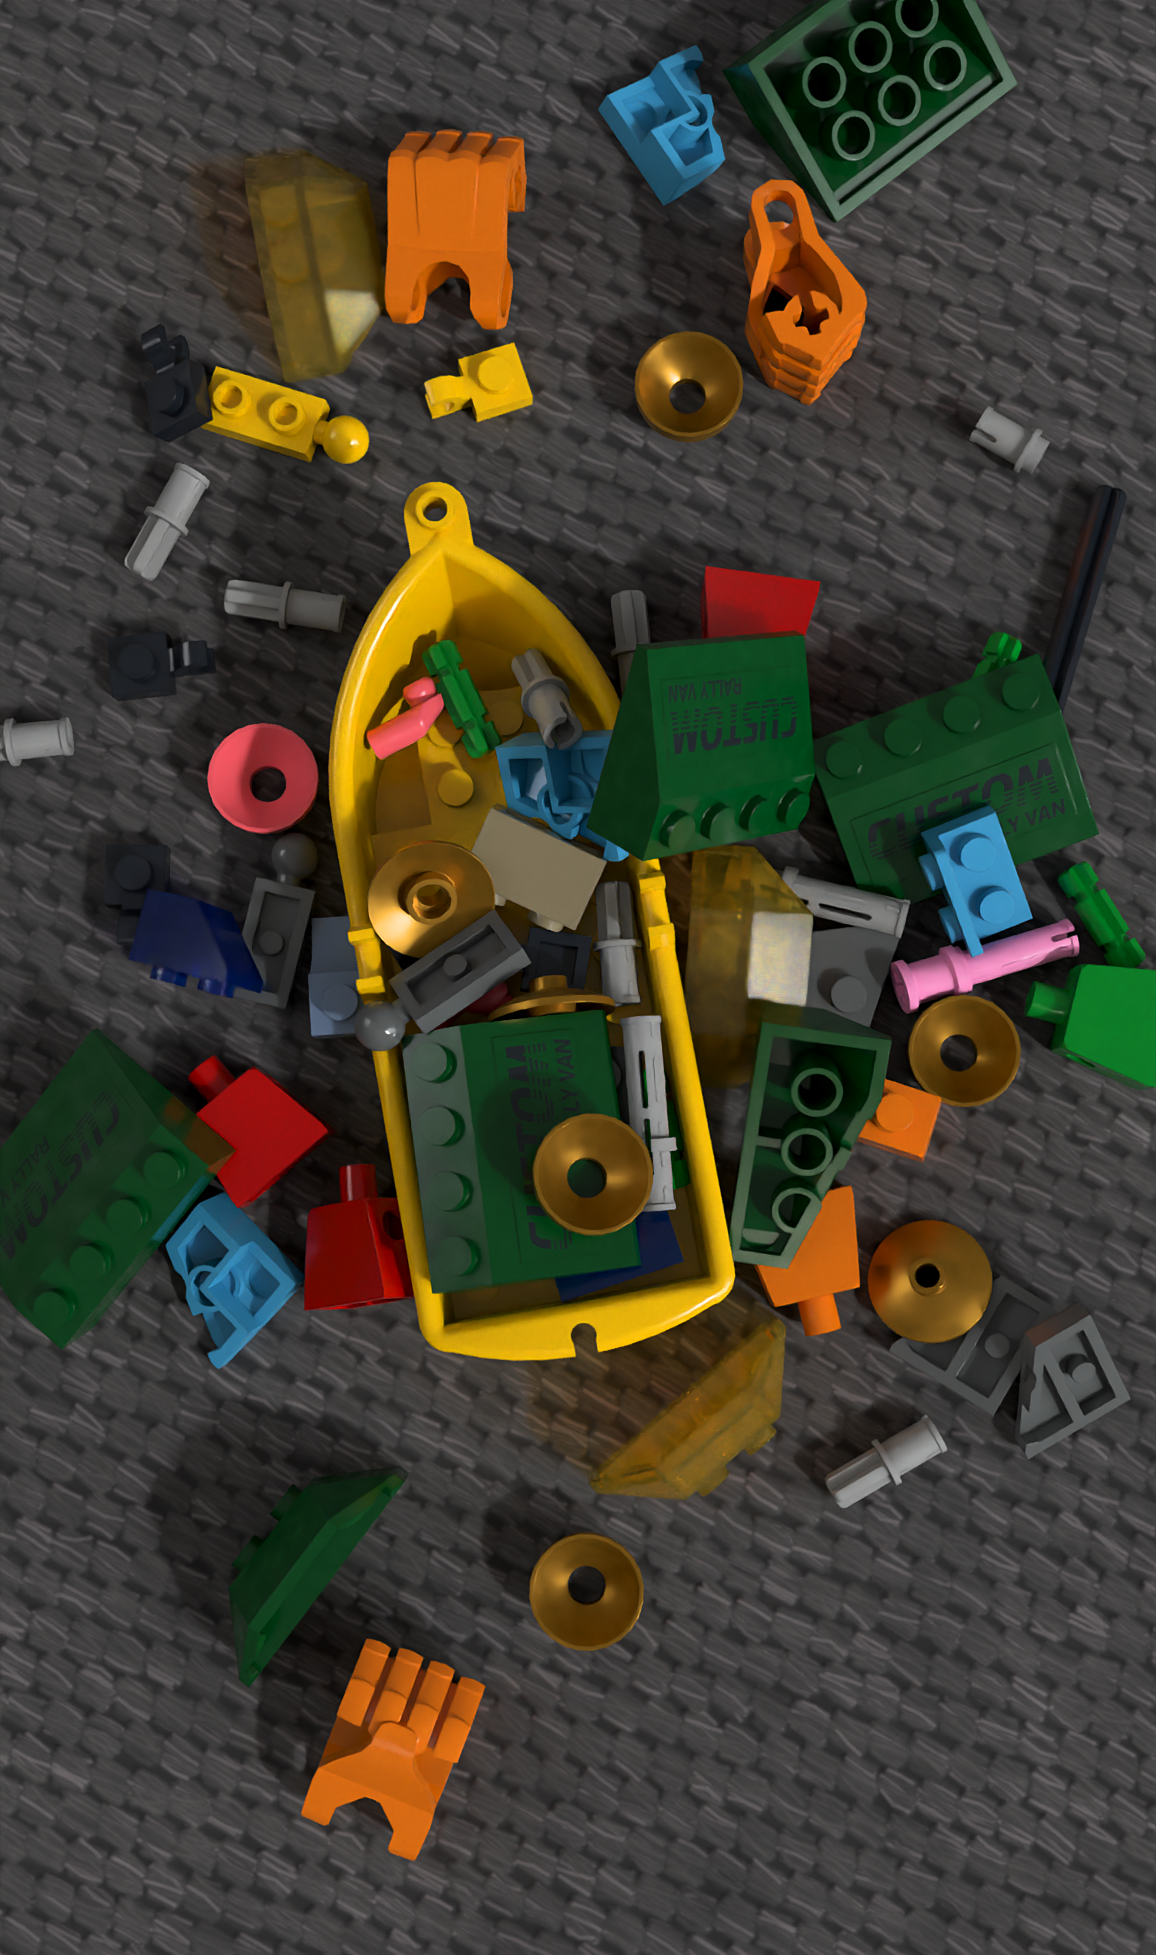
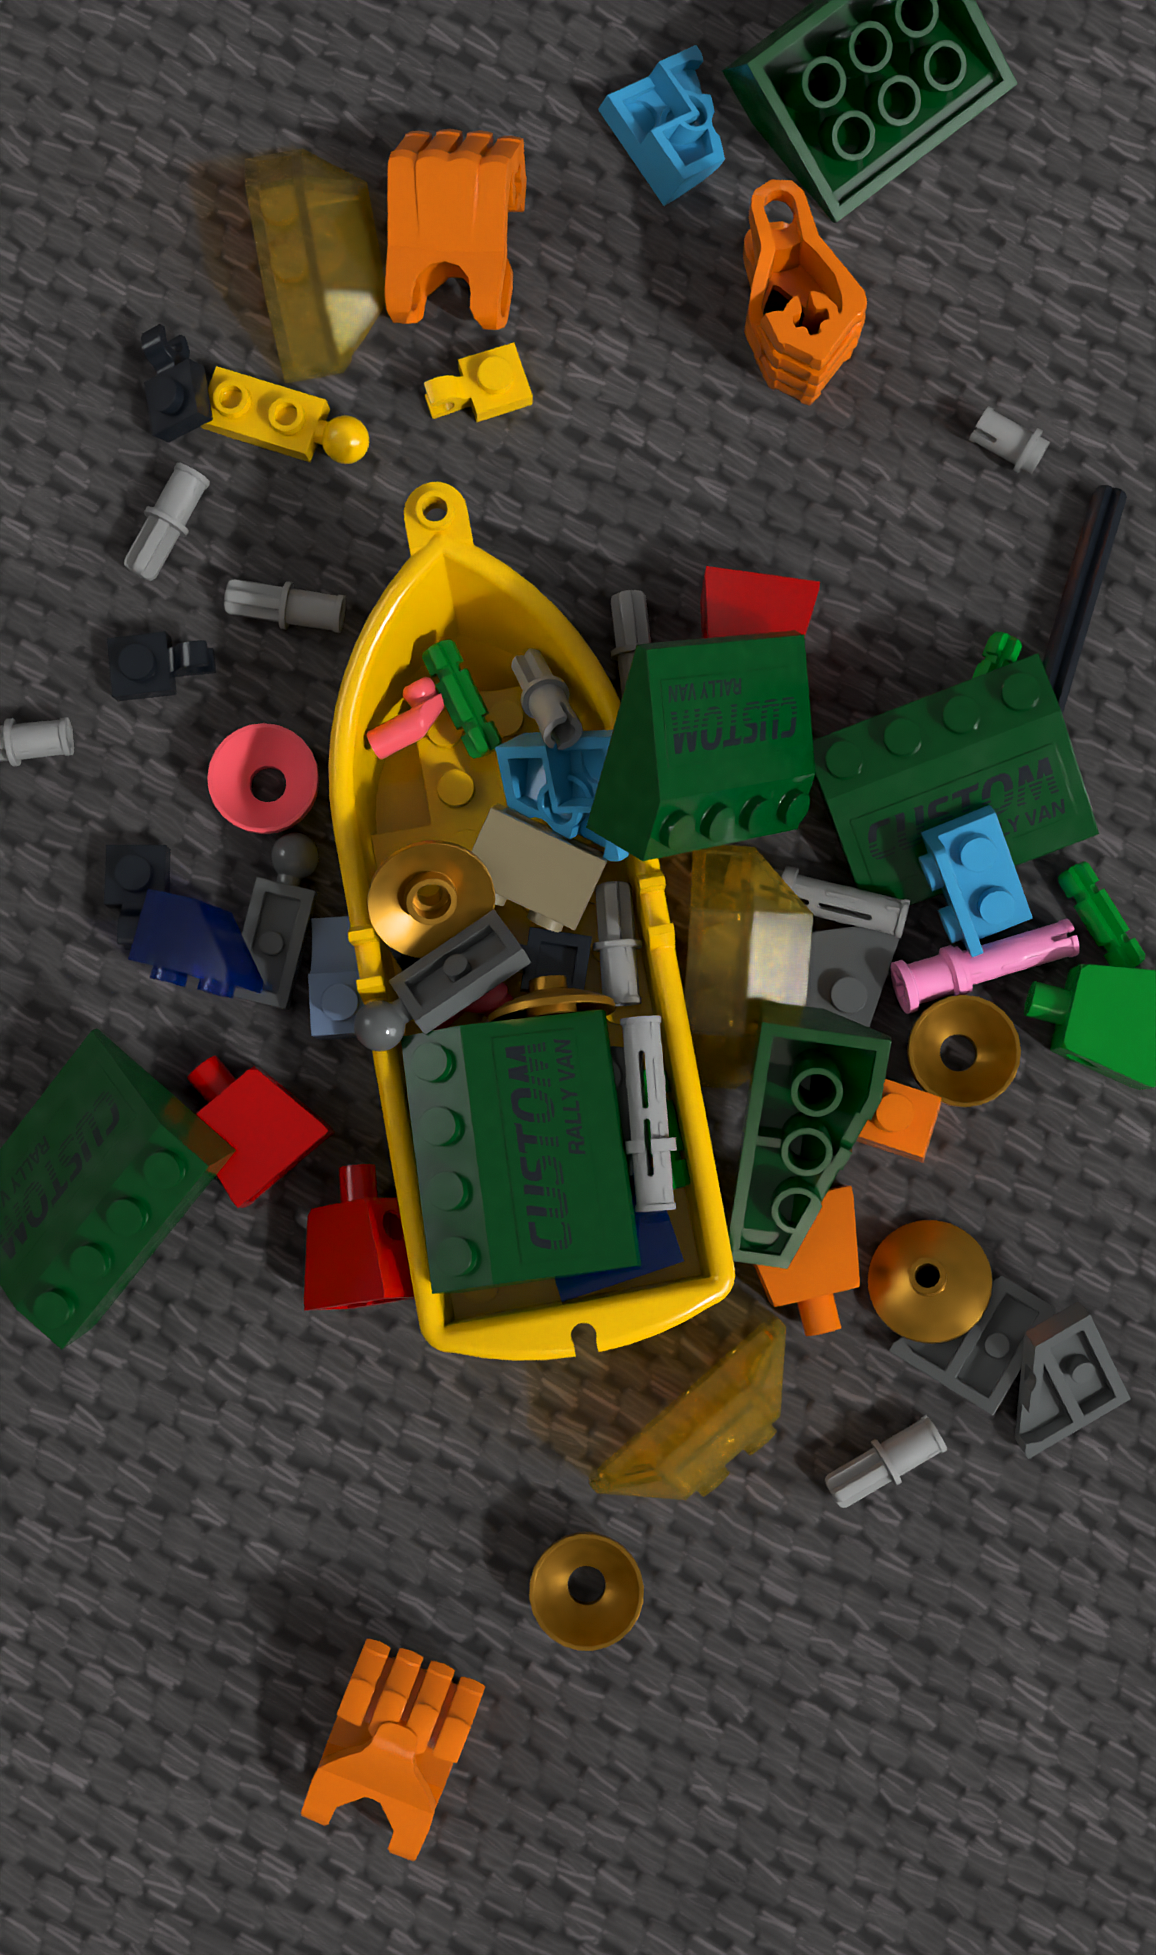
dark azure slope [165,1192,305,1369] -> none
dark green wedge [228,1466,410,1687] -> none
pearl gold piece [532,1114,653,1235] -> none
pearl gold piece [634,331,744,443] -> none

